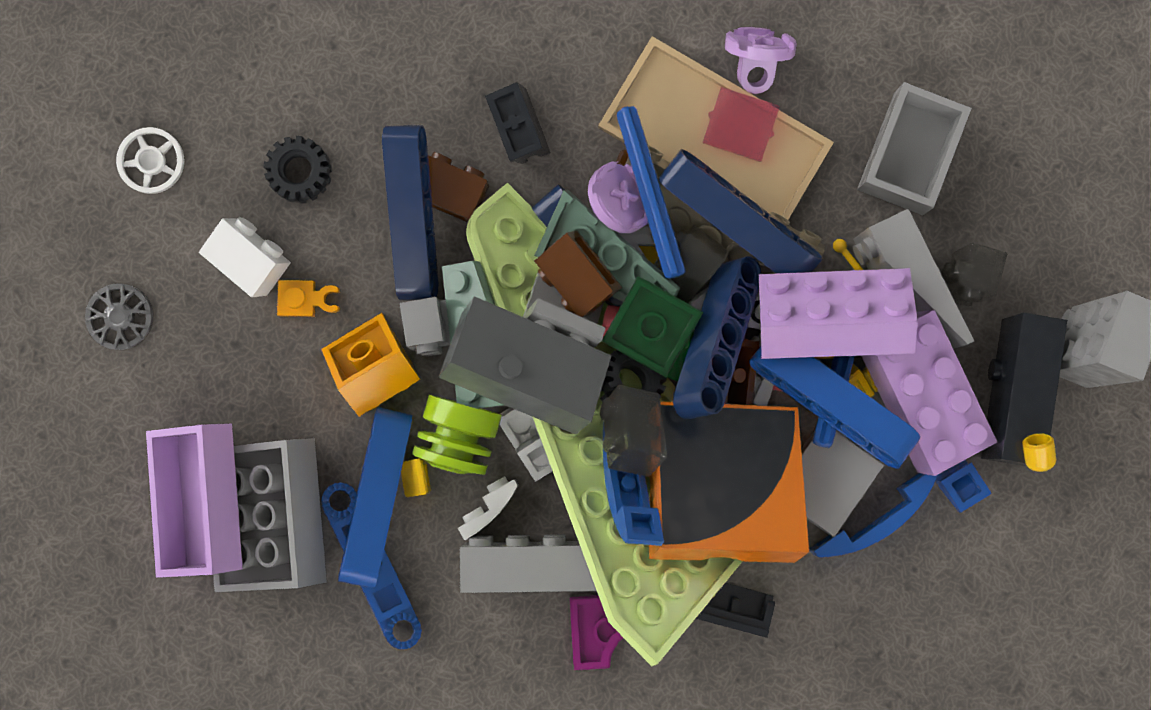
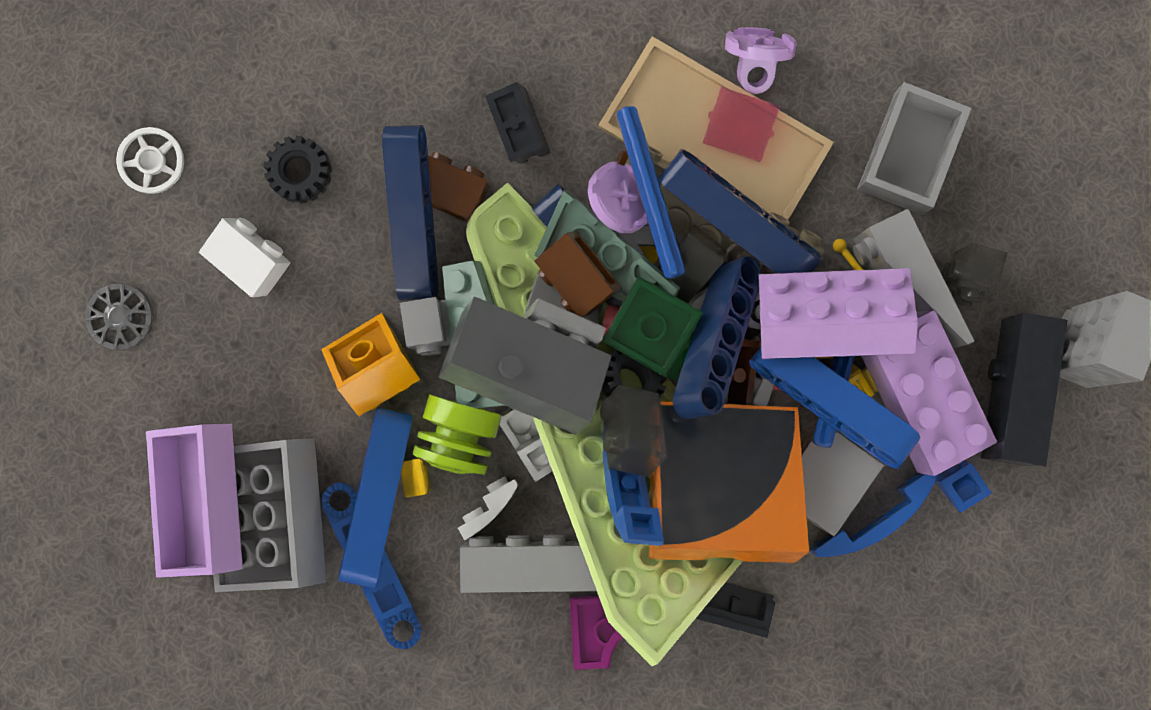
light orange plate [277,280,340,317] -> none
yellow piece [1022,434,1056,472] -> none

